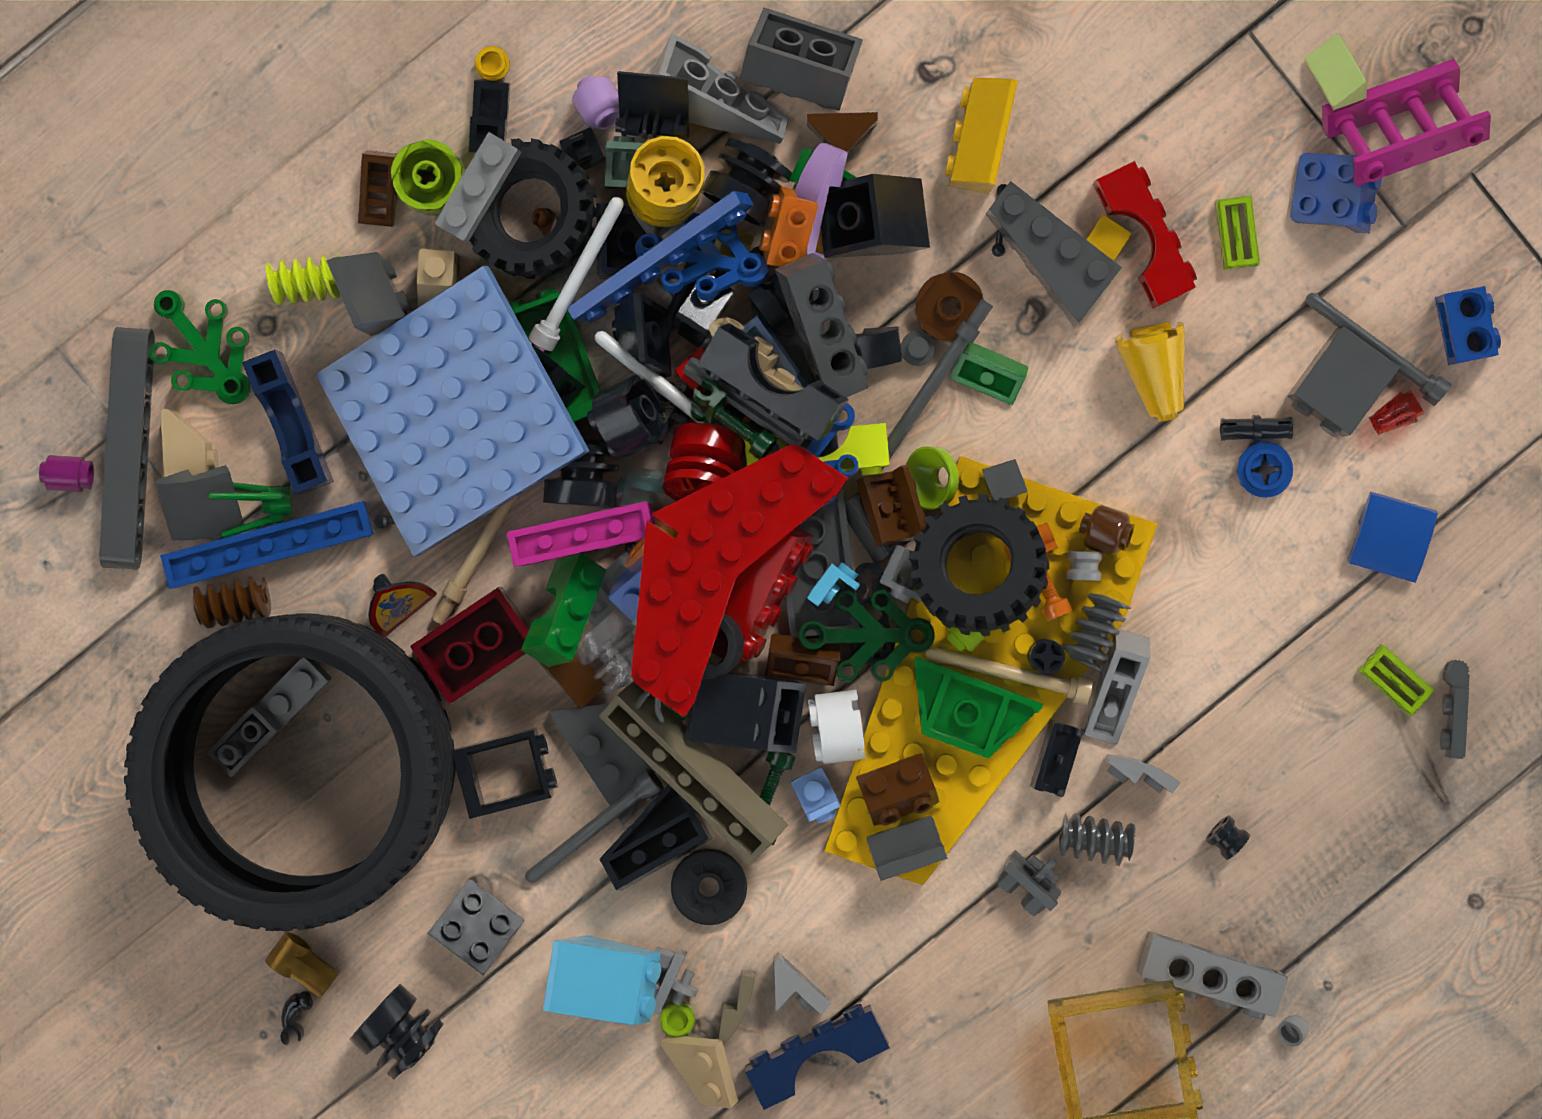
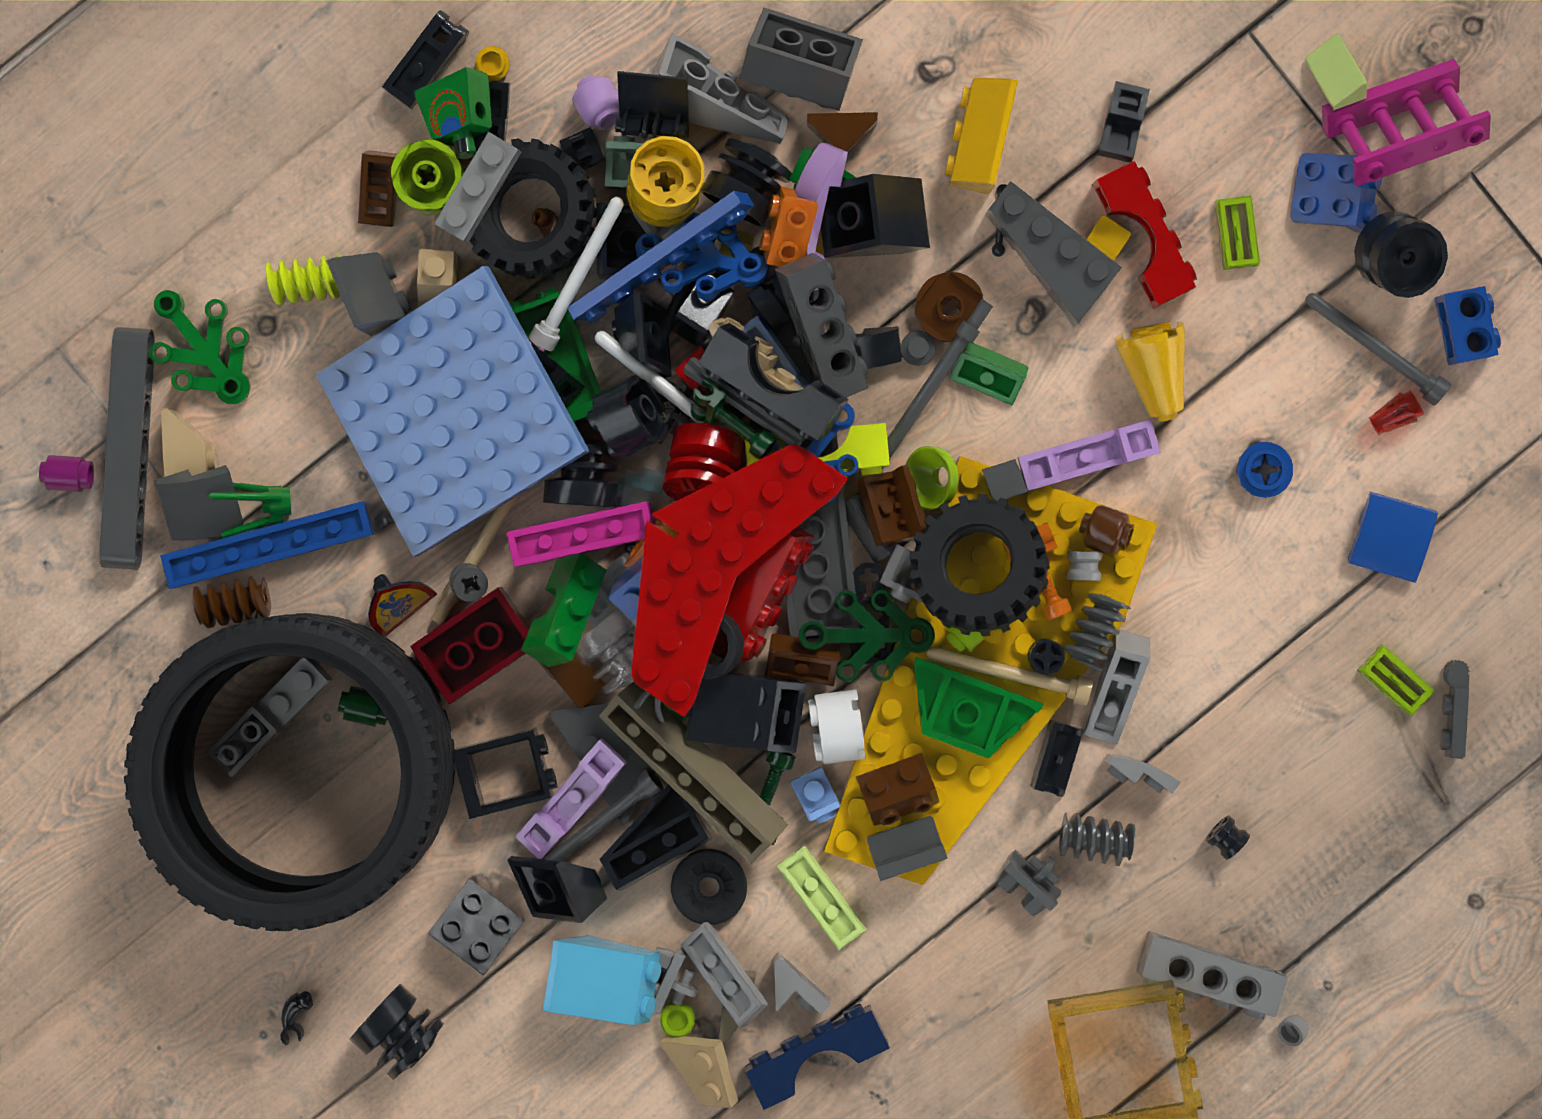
dark blue arch [242,349,334,495] -> none
pearl gold piece [265,931,340,998] -> none
medium azure bracket [807,562,860,606] -> none
black pin [1220,415,1293,443] -> none
dark grey brick [1287,326,1400,438] -> none
none -> dark green brick [338,686,387,727]
none -> black plate [382,10,469,110]
none -> green torso [414,67,492,159]
none -> dark grey wheel [449,563,488,602]
none -> black slope [507,856,607,923]
none -> lavender slope [515,738,627,859]
none -> light grey tile [681,922,768,1027]
none -> yellowish green tile [777,844,866,951]
none -> lavender slope [1017,419,1161,491]
none -> black slope [1098,81,1150,163]
none -> black wheel [1354,211,1448,298]

